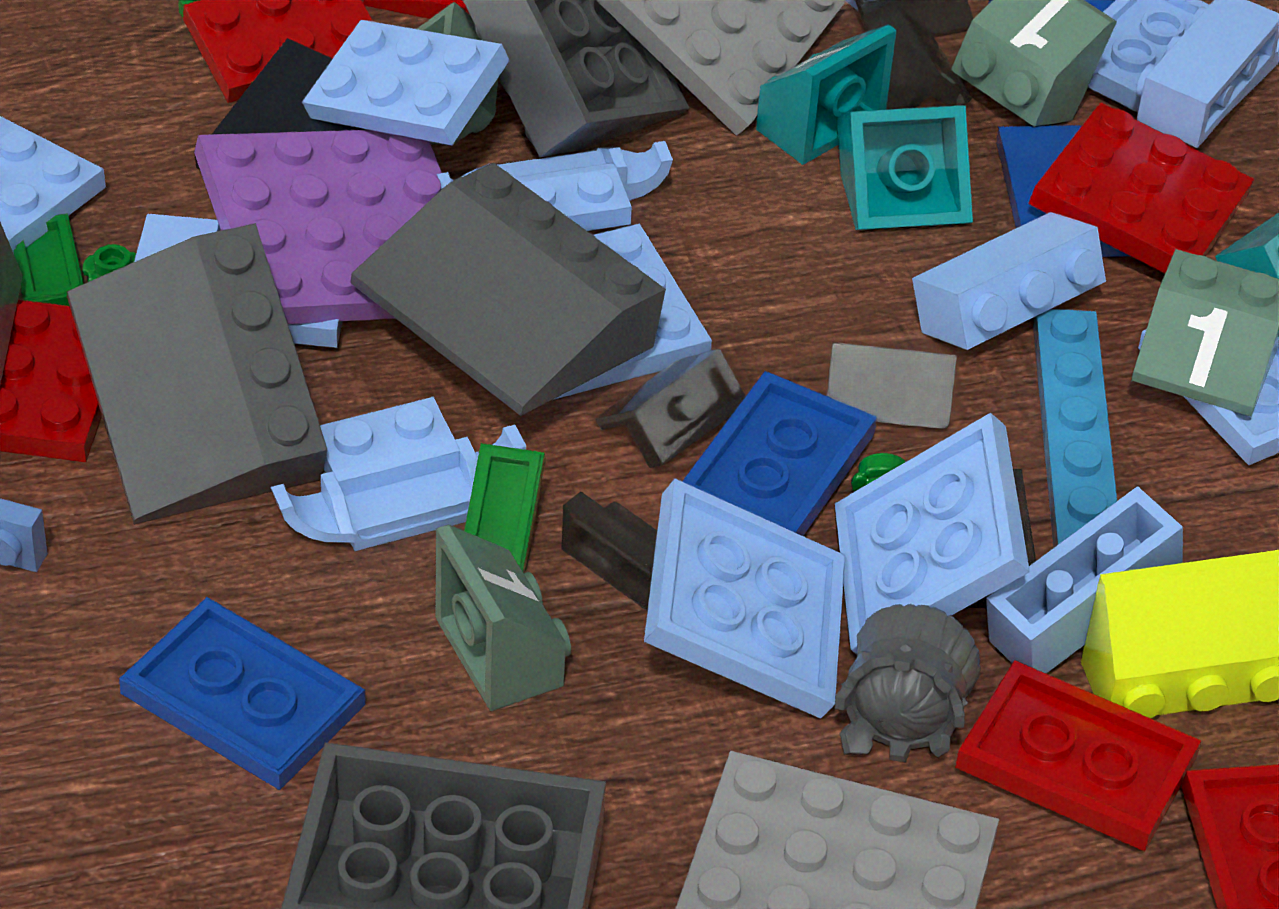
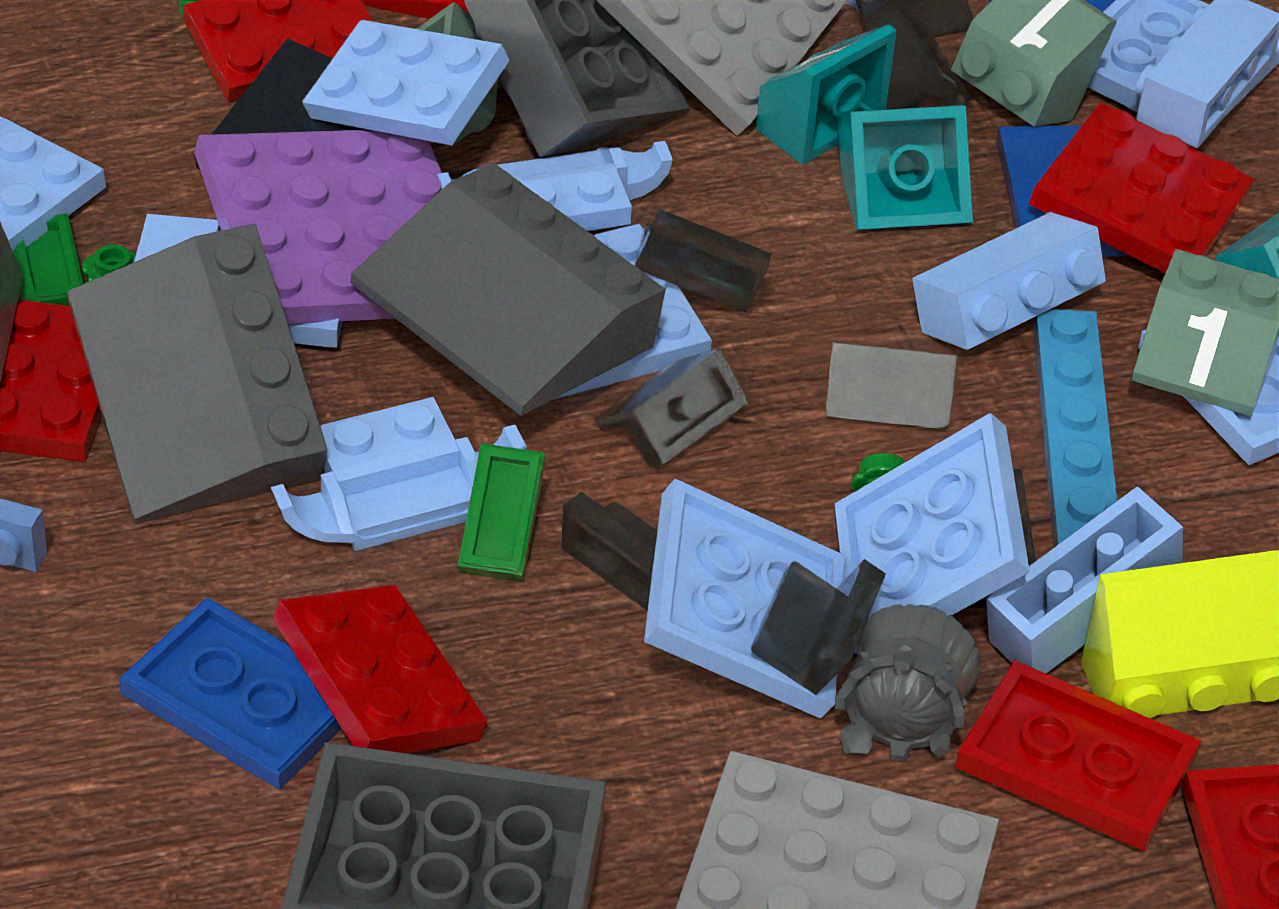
sand green slope [435,524,571,711] -> none
blue plate [682,371,877,536] -> none
none -> red plate [273,584,488,753]
none -> clear smoke panel [634,209,771,313]
none -> clear smoke panel [751,559,886,695]

